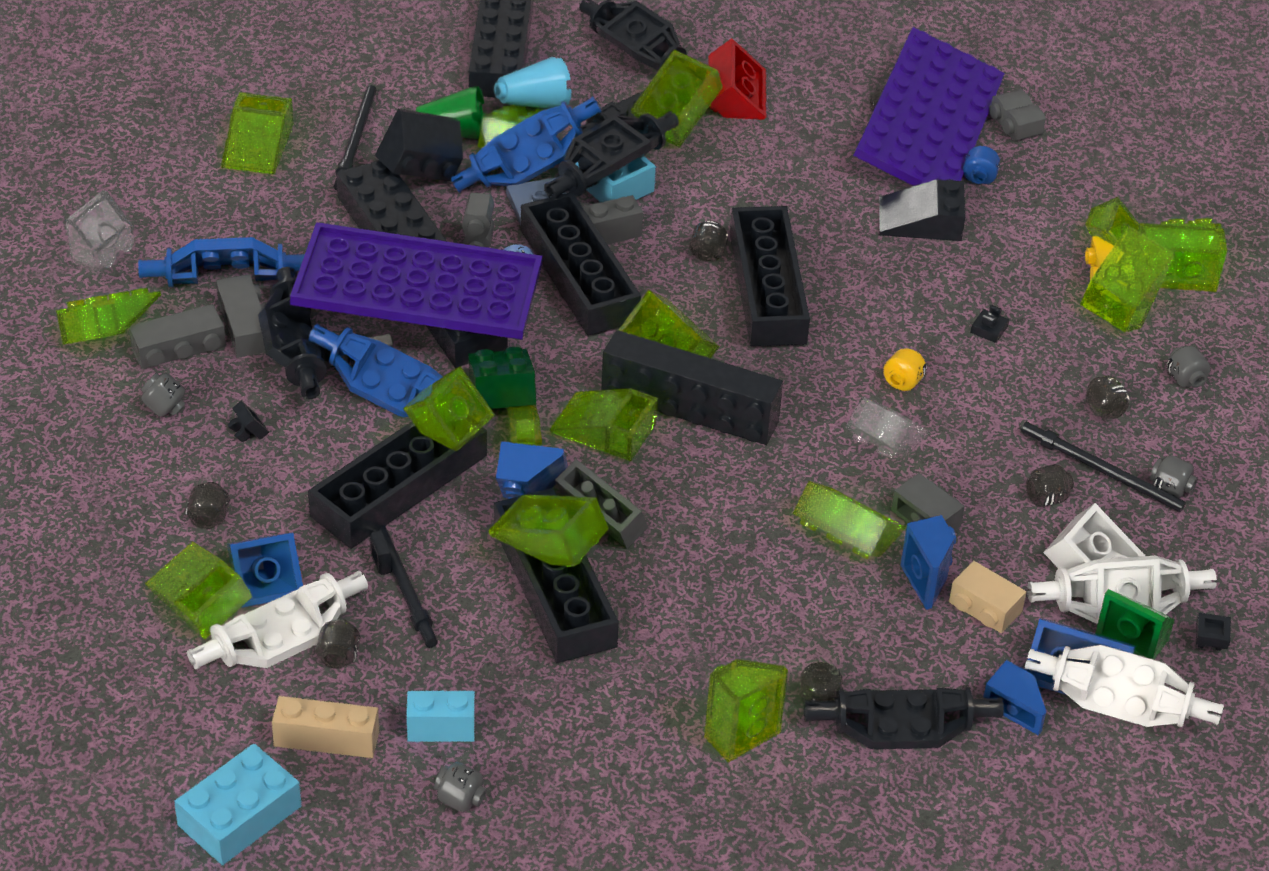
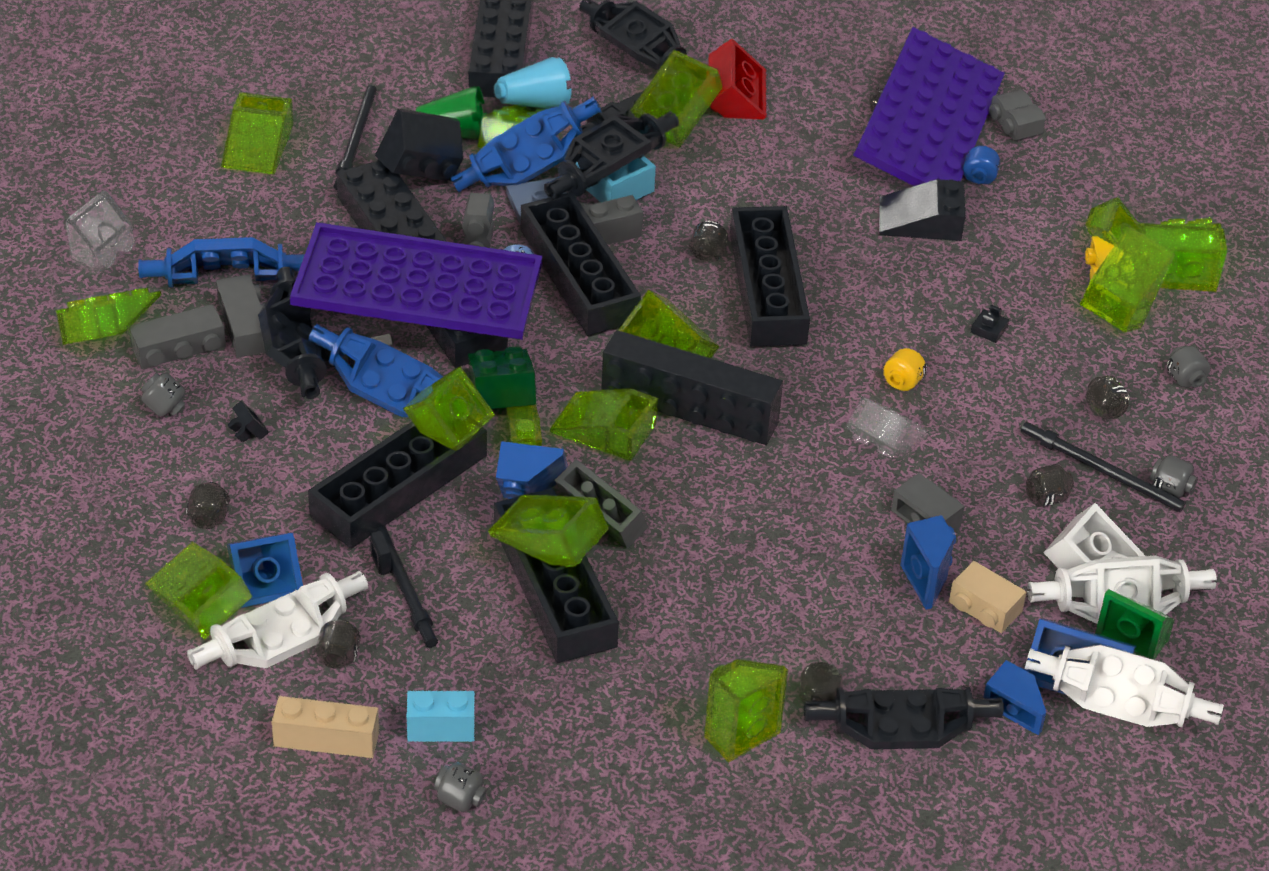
medium azure brick [174,743,301,865] -> none
clear neon green slope [792,481,906,559] -> none
black tile [1196,612,1231,651] -> none

